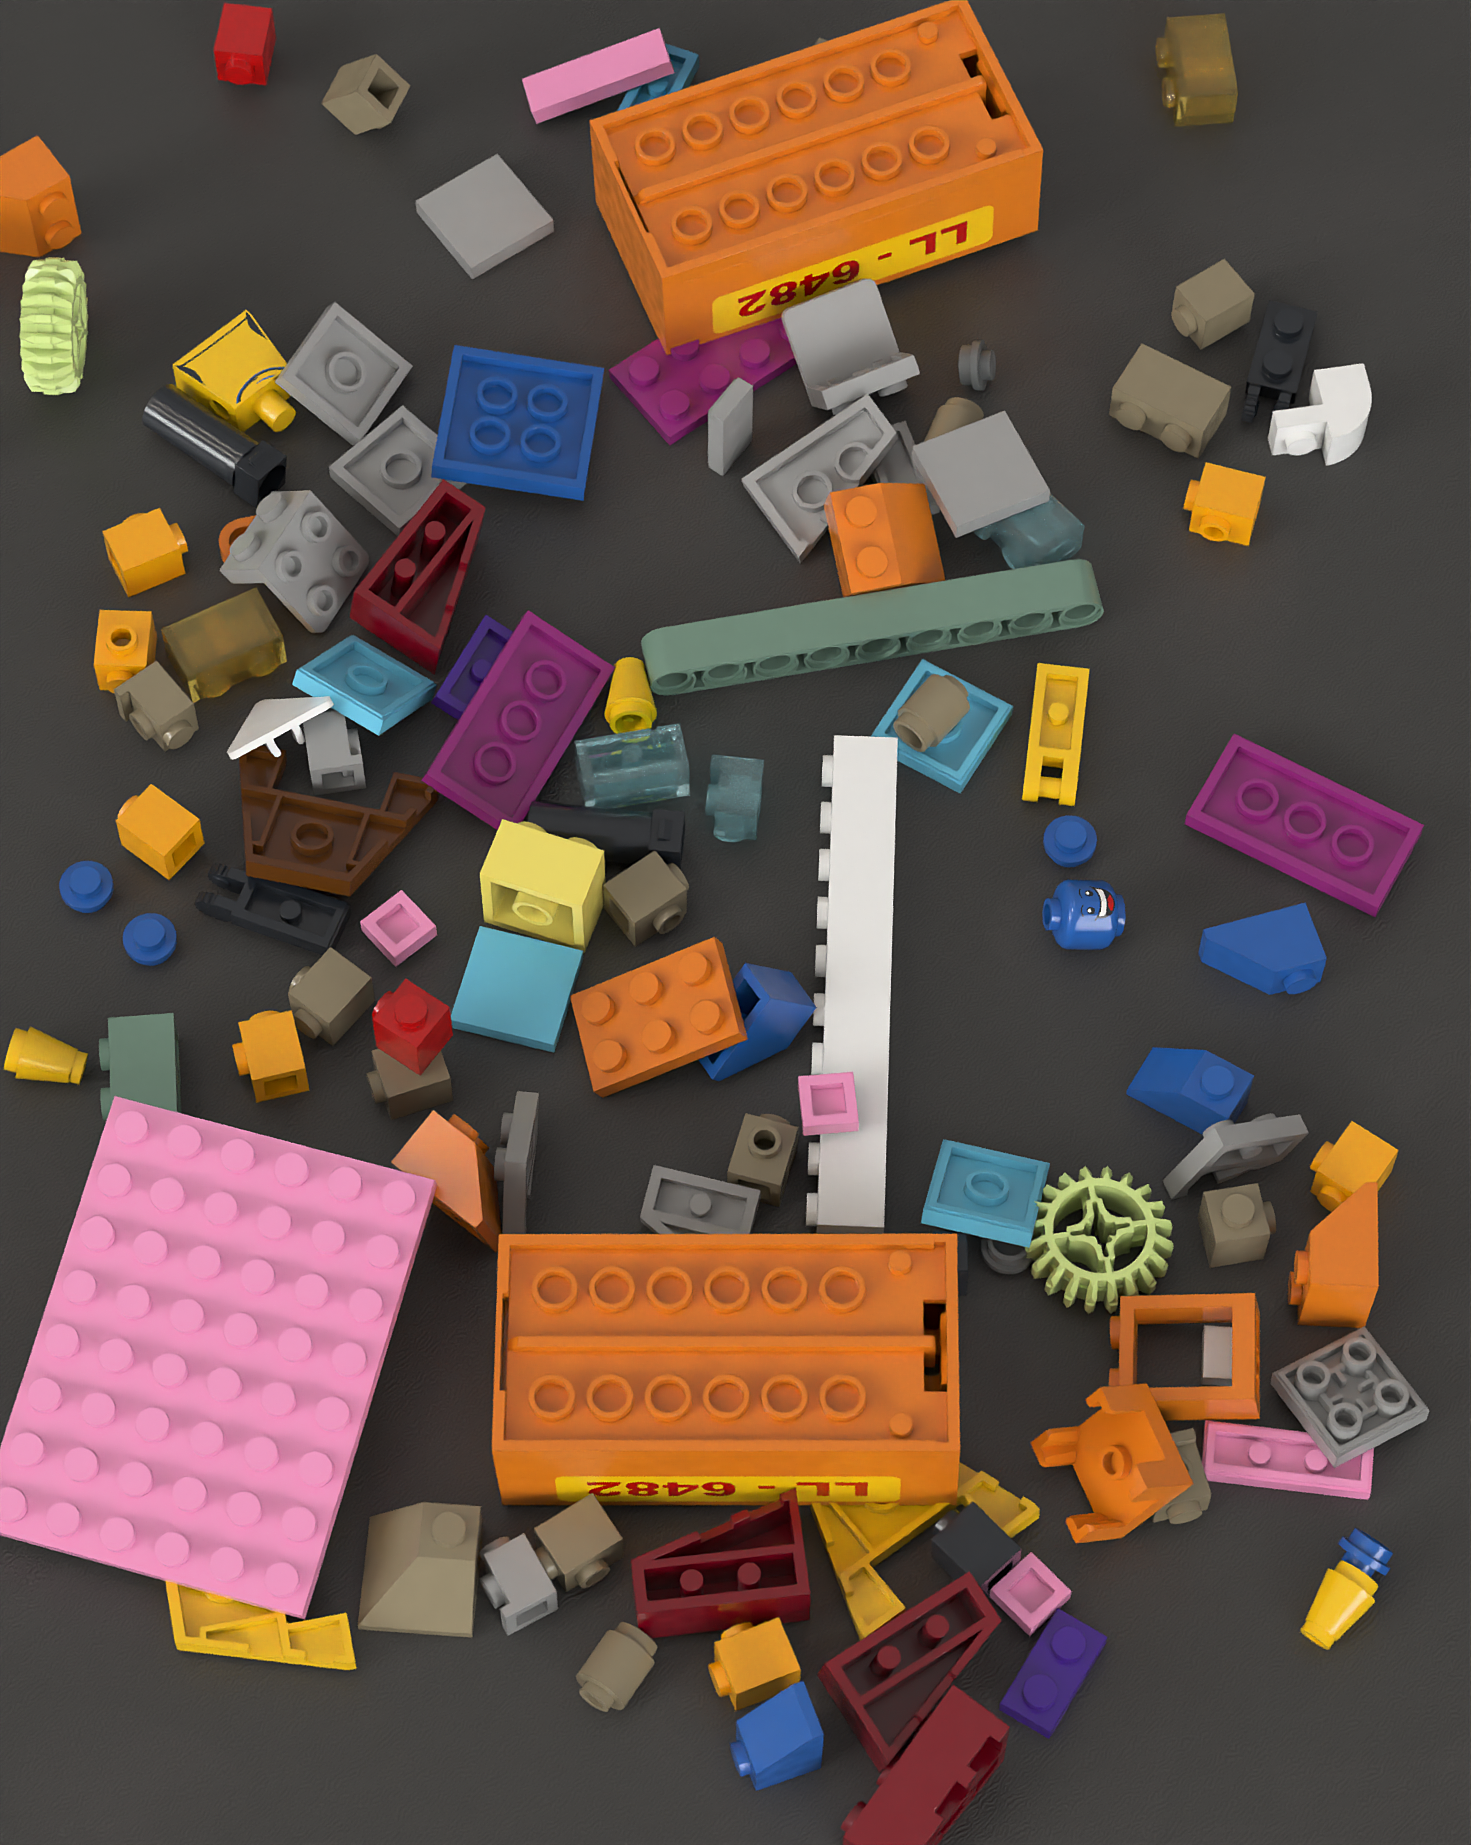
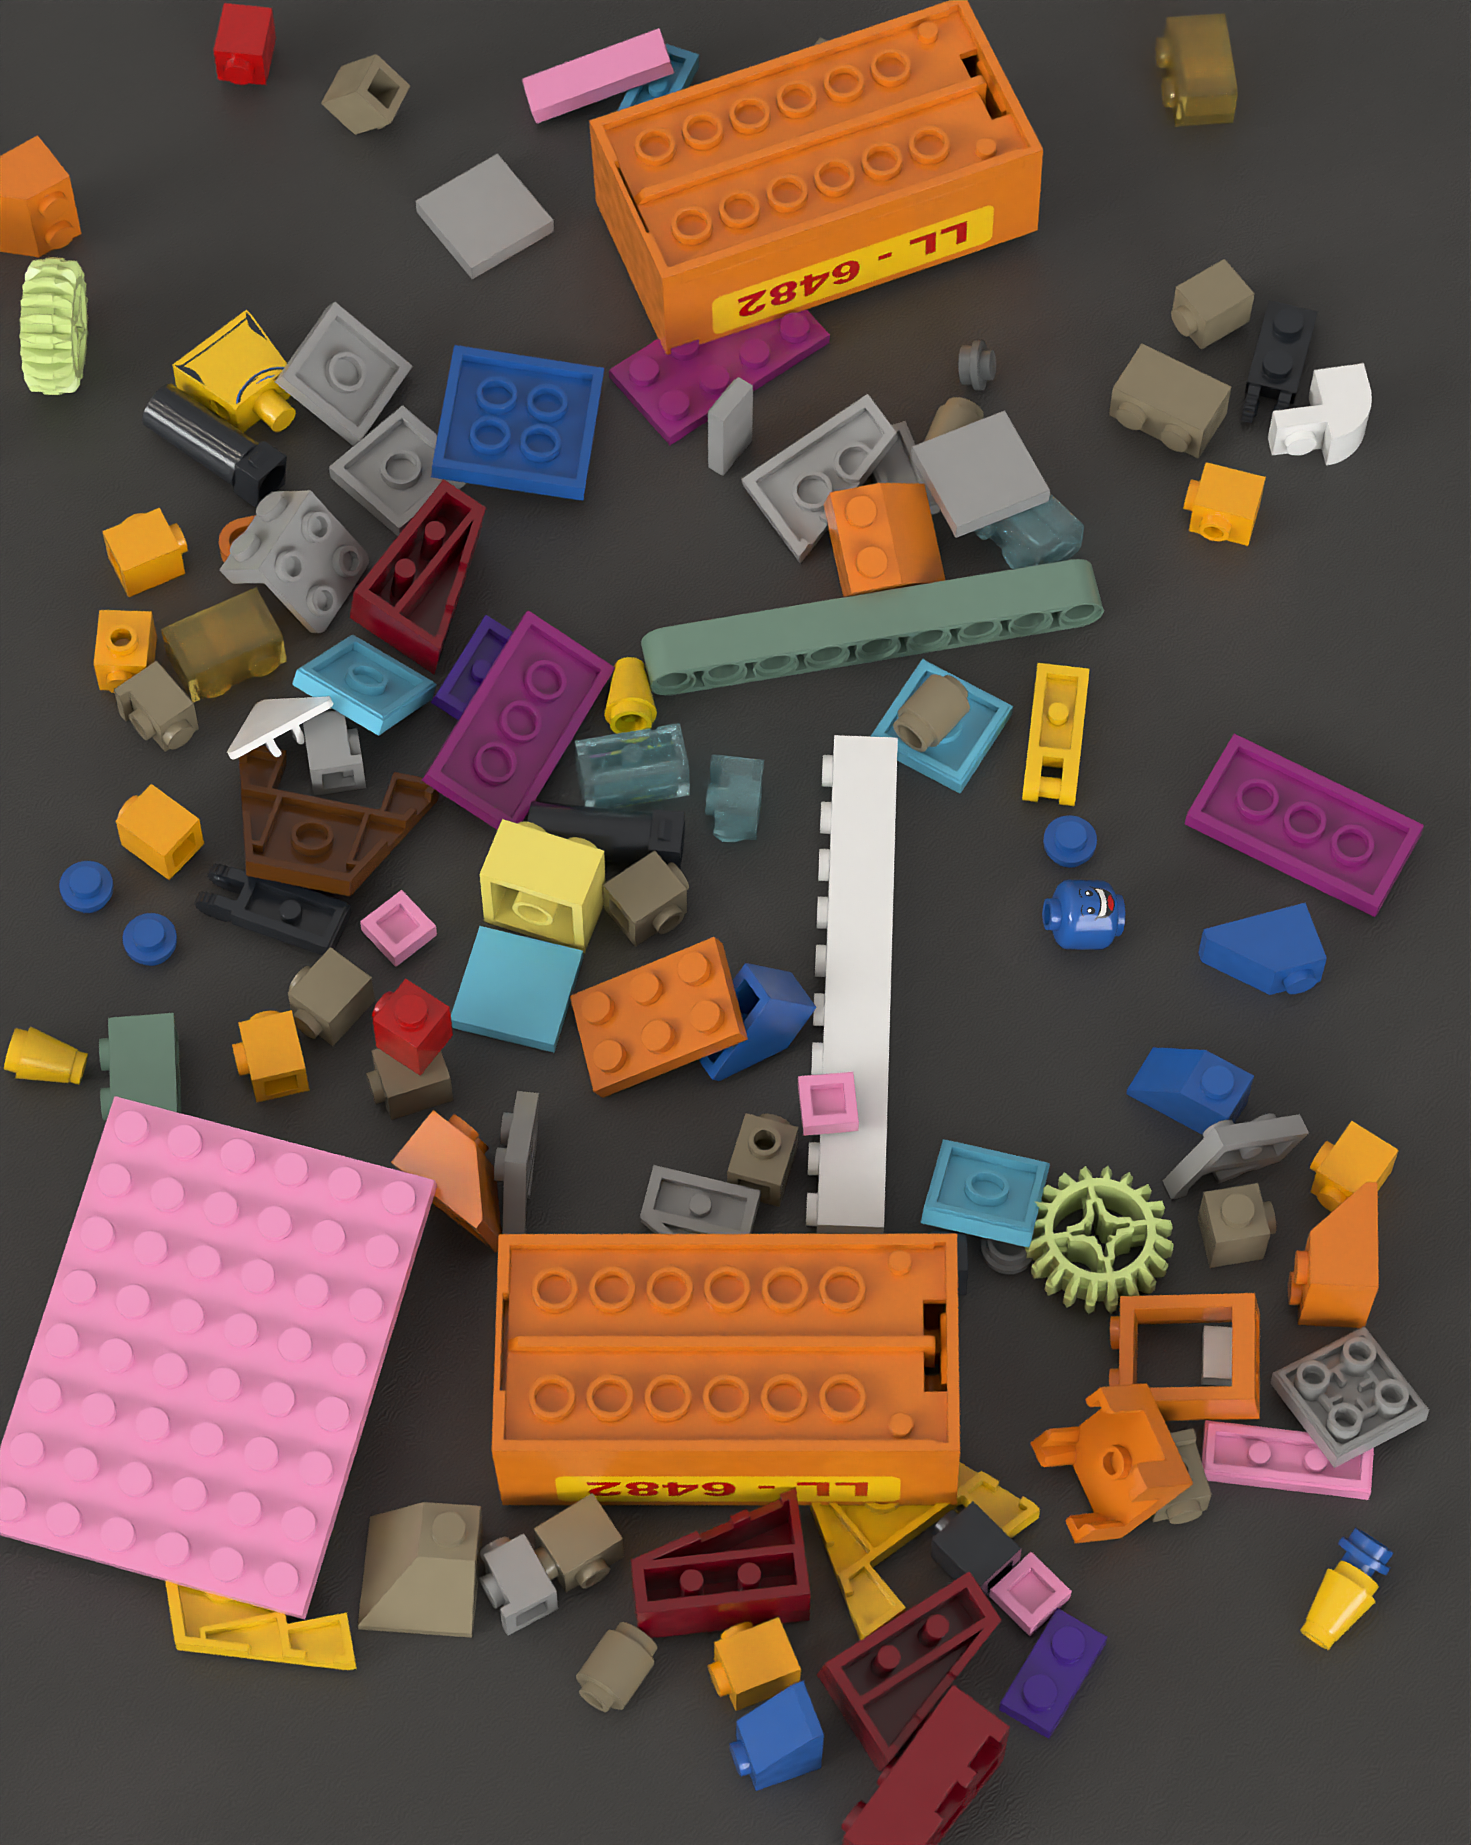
light grey bracket [781,278,920,415] -> none

